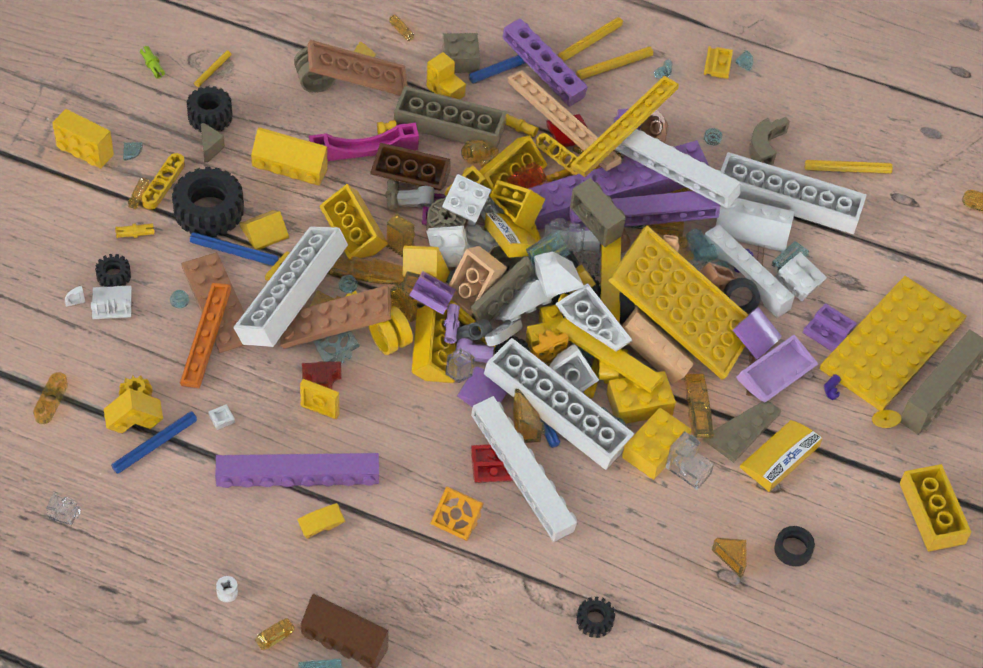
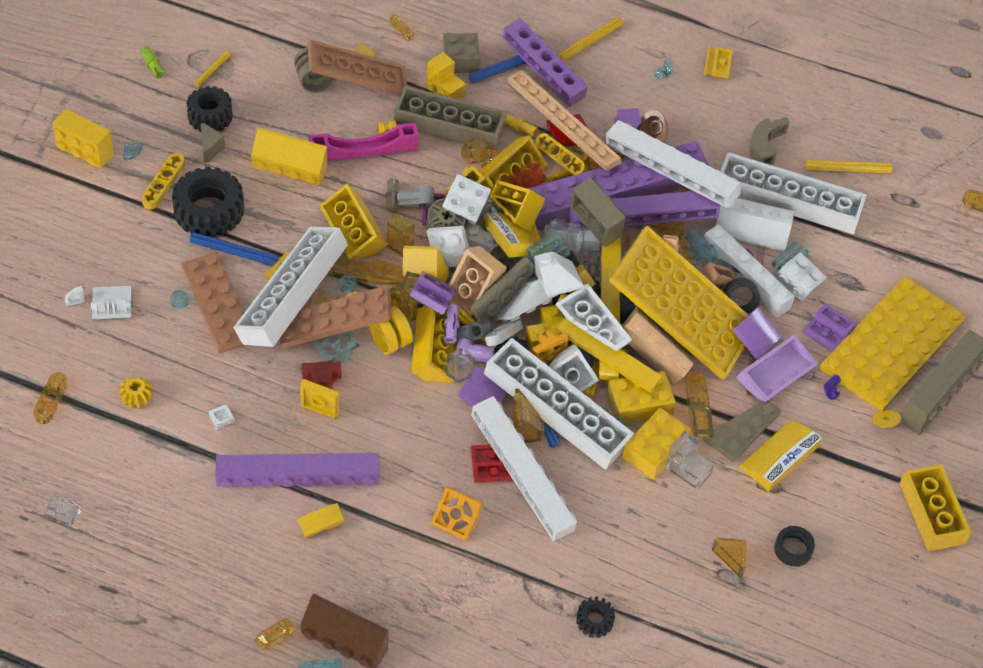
black tyre [95,254,131,287] -> none
yellow brick [104,388,163,434] -> none
blue axle [112,411,197,474] -> none
yellow pin [115,223,154,239] -> none
clear yellow axle [128,177,149,209] -> none
orange tile [180,283,232,388] -> none
white wheel [216,576,238,603] -> none
yellow slope [239,210,289,250] -> none
reddish brown slope [370,143,451,191] -> none
yellow plate [571,76,679,177] -> none
yellow axle [576,46,653,80] -> none
clear light blue tile [704,128,722,146] -> none
clear light blue tile [736,50,754,71] -> none

